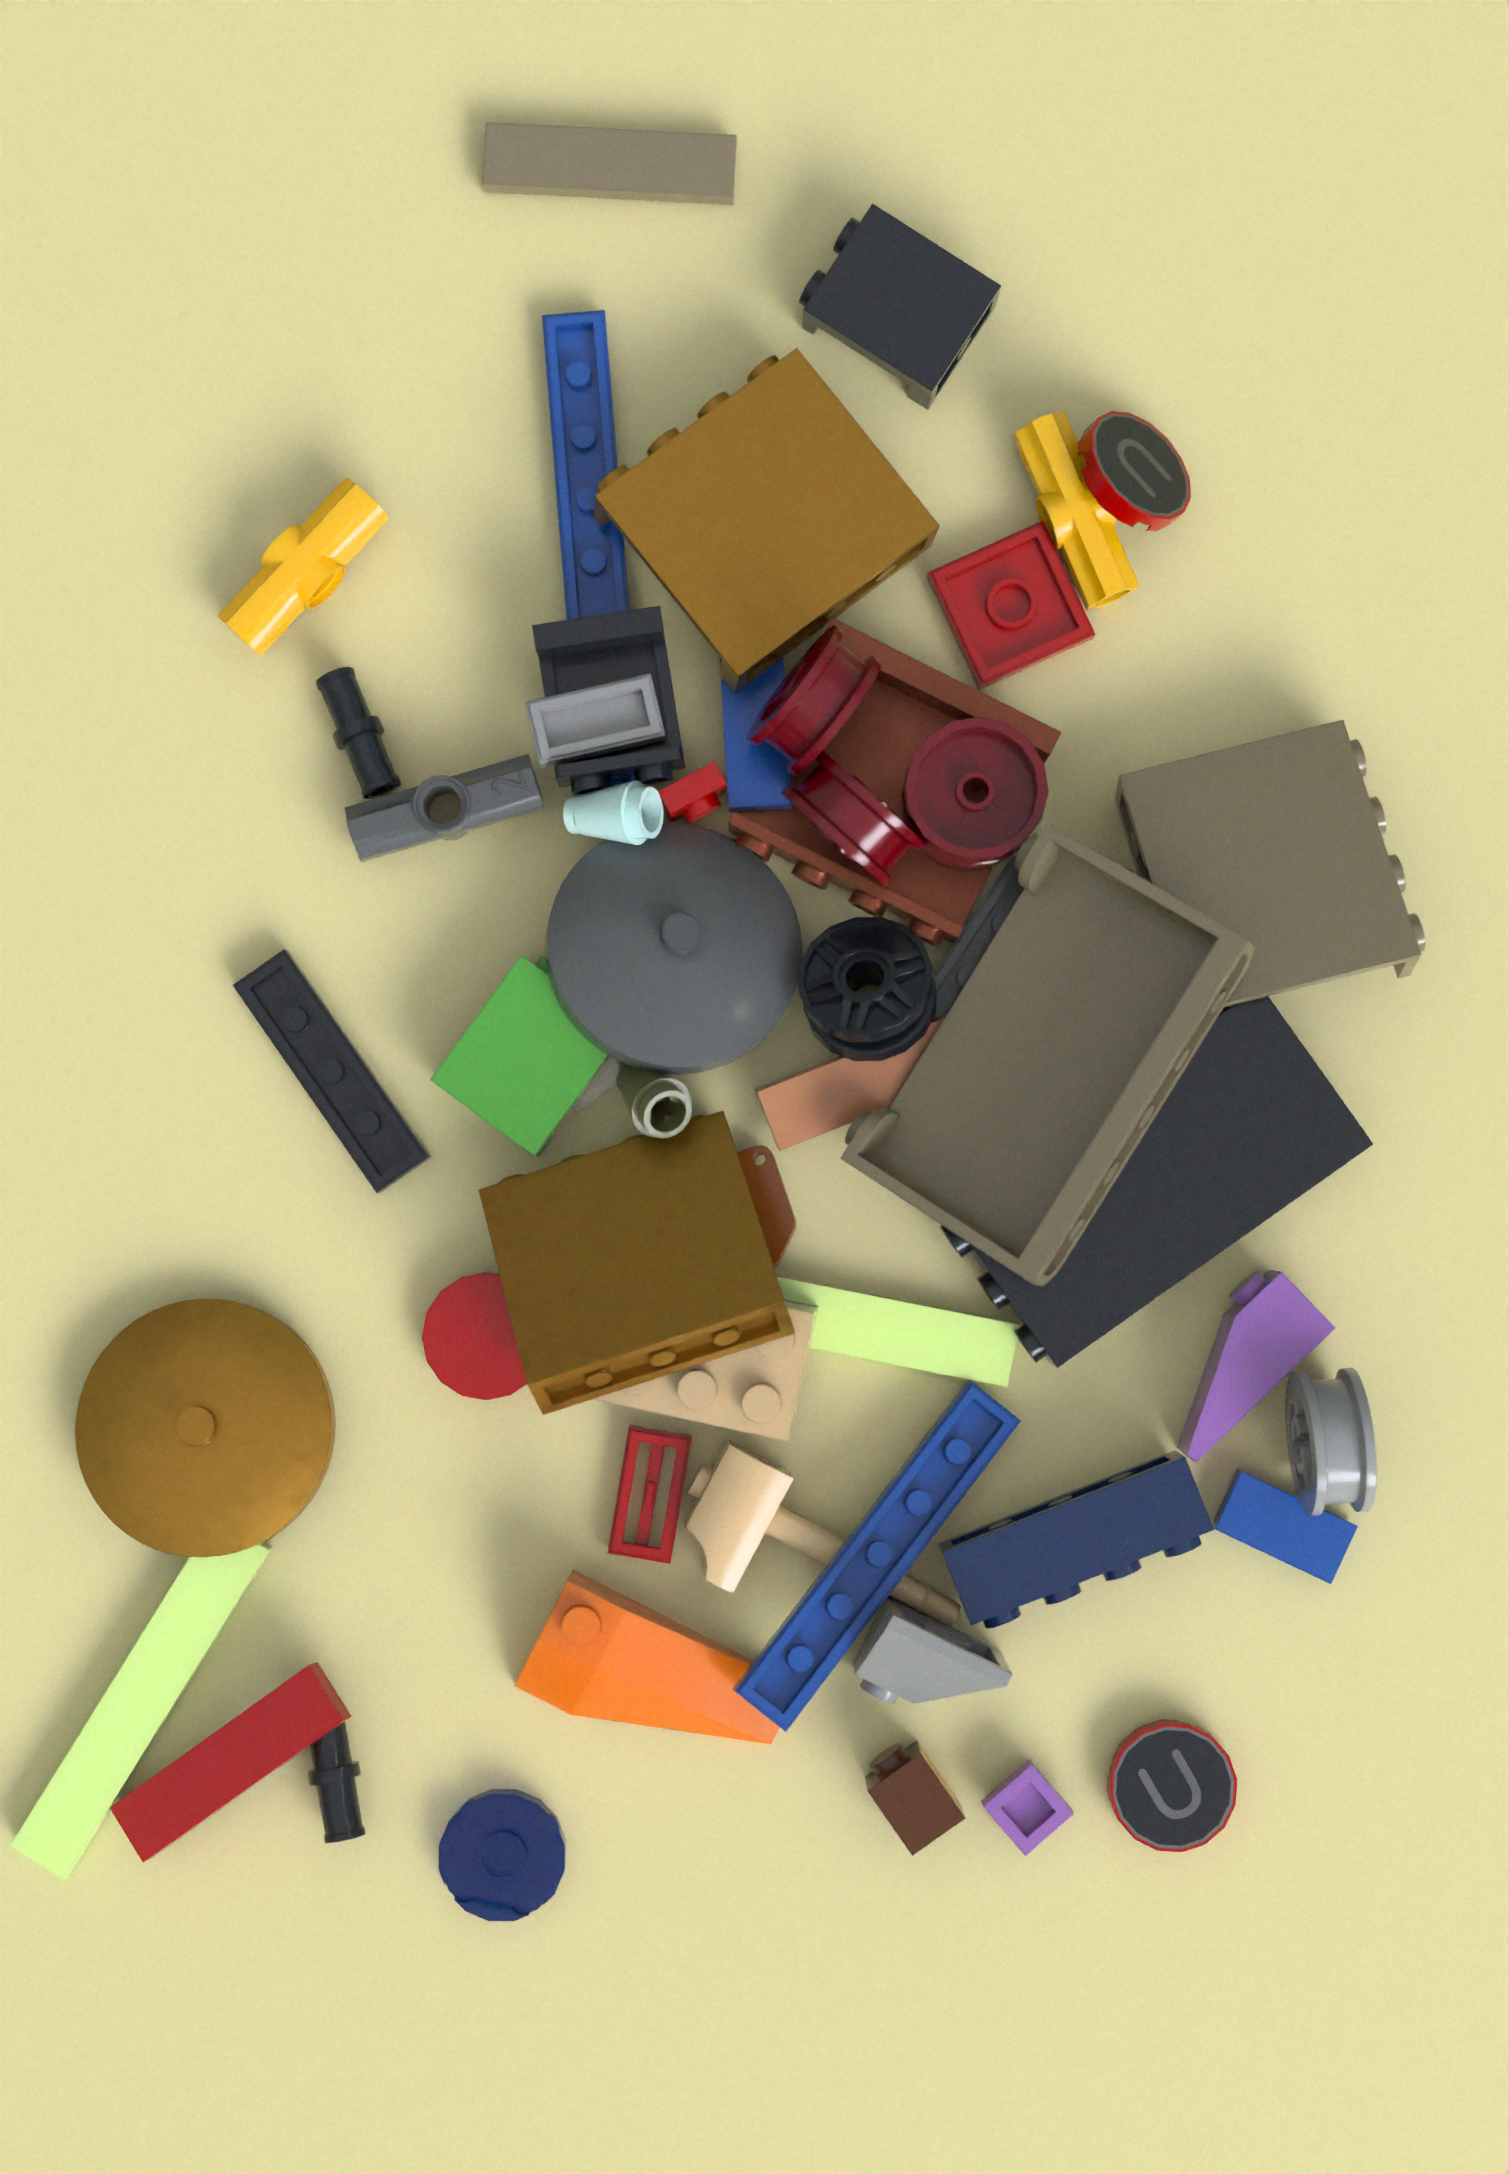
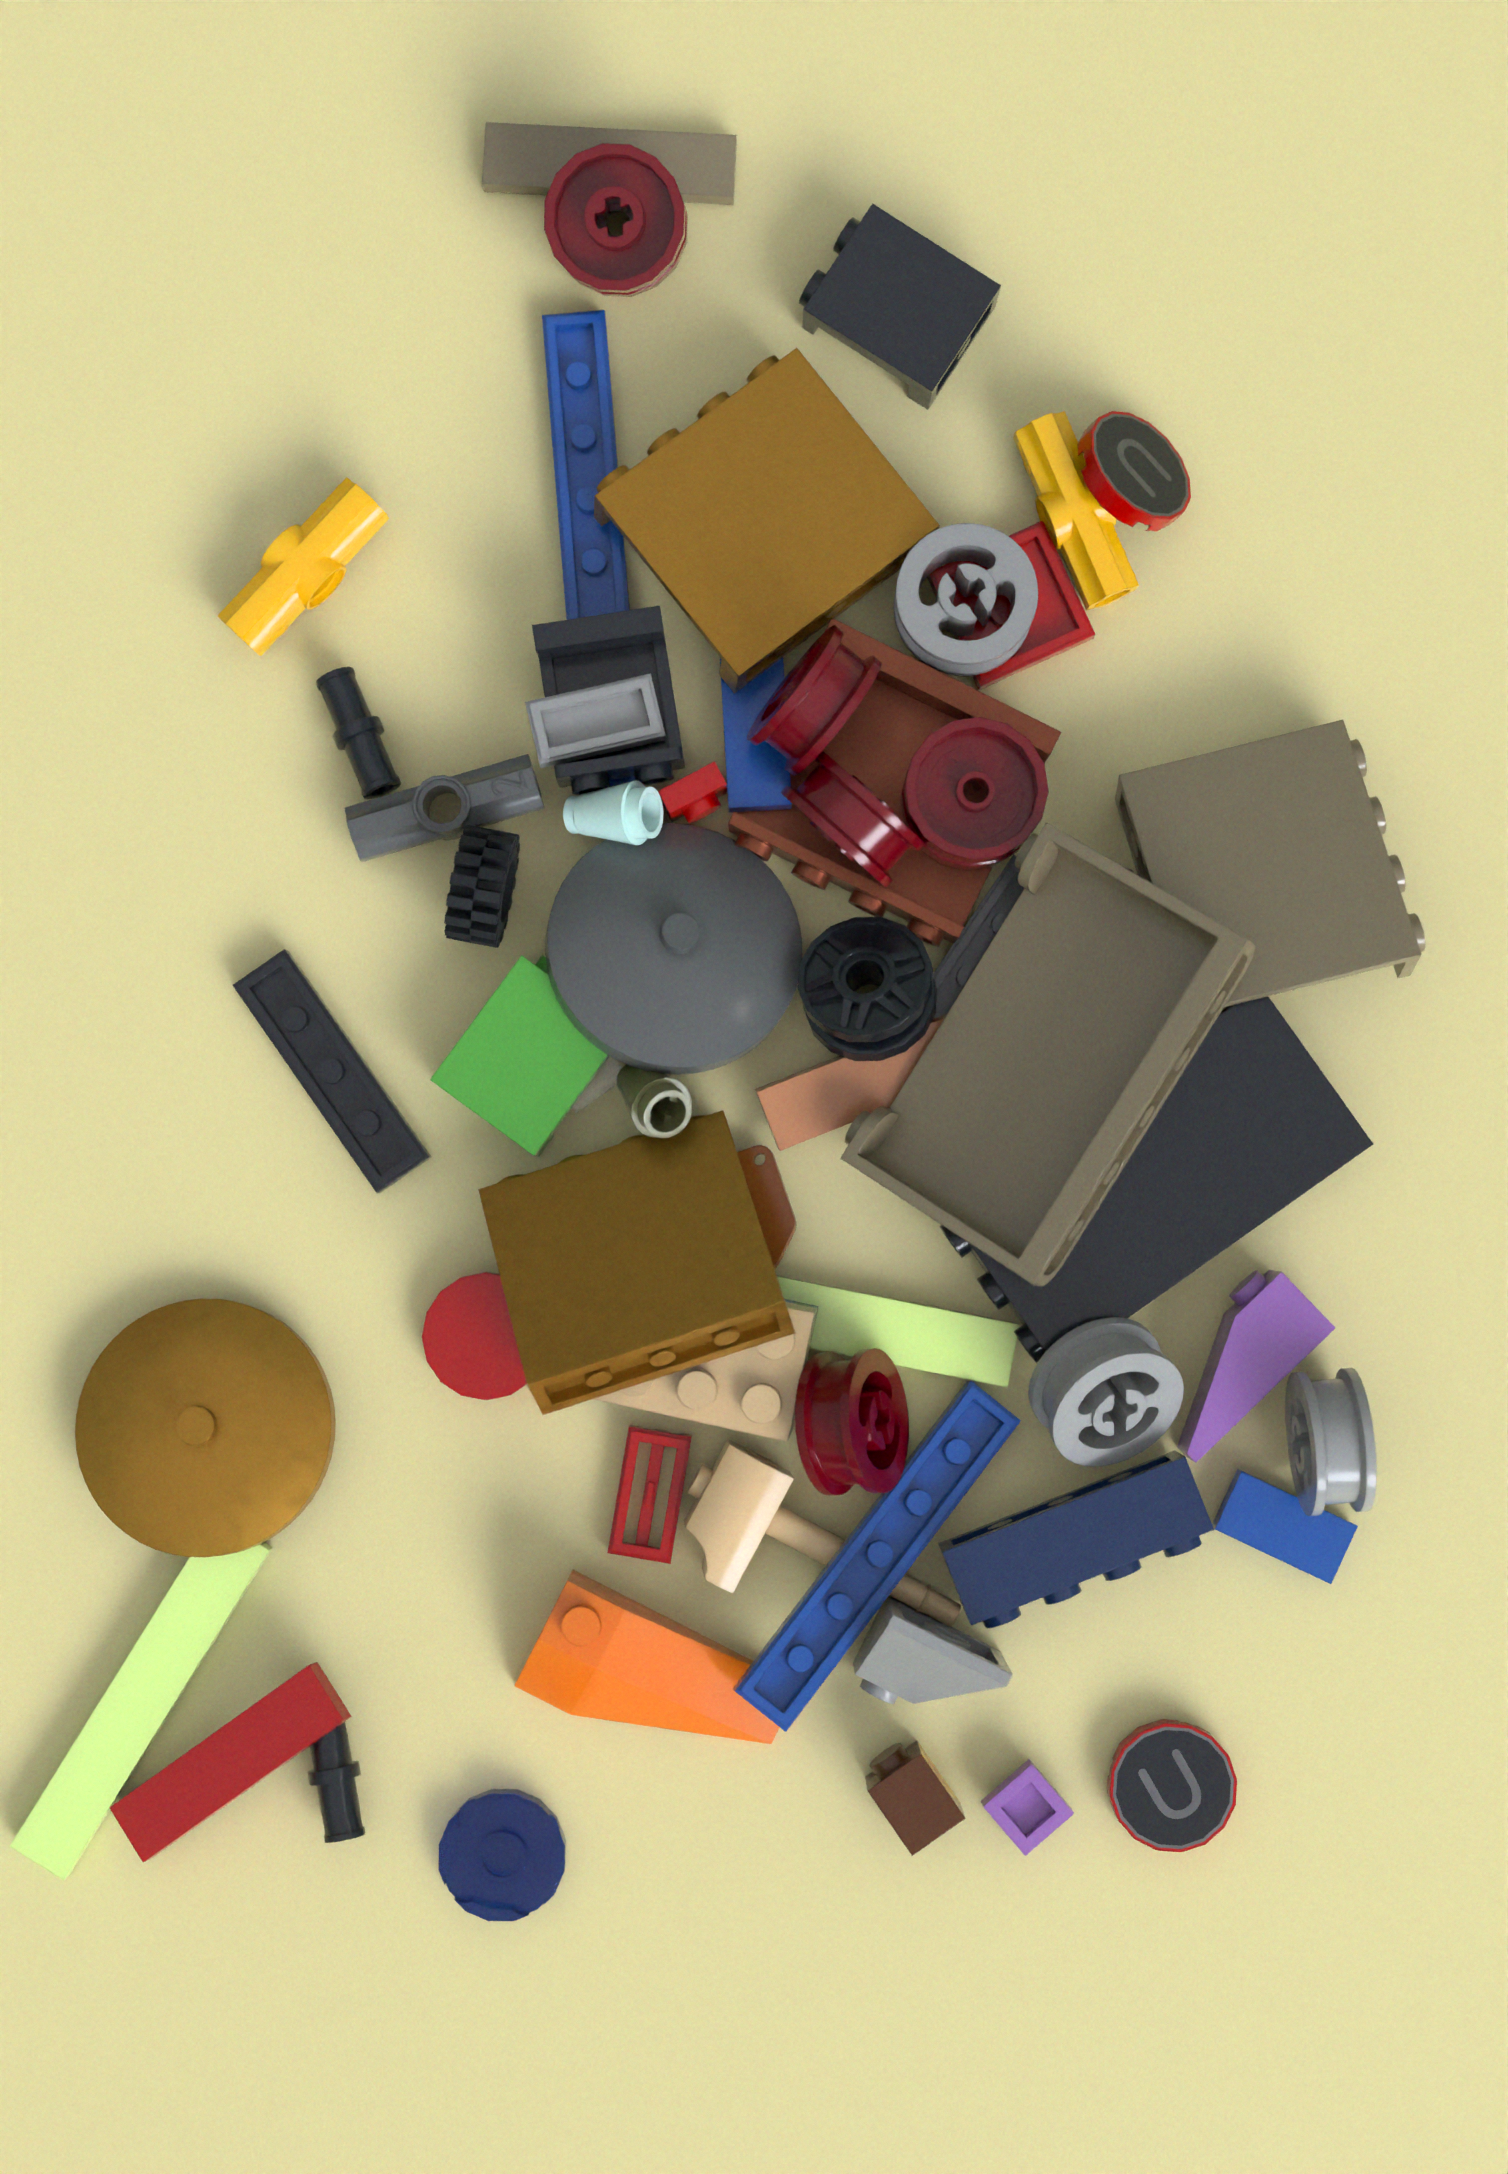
none -> black tyre [444,825,520,948]
none -> dark red wheel [544,143,688,297]
none -> dark red wheel [795,1348,909,1496]
none -> light grey wheel [894,523,1038,676]
none -> light grey wheel [1028,1317,1184,1467]

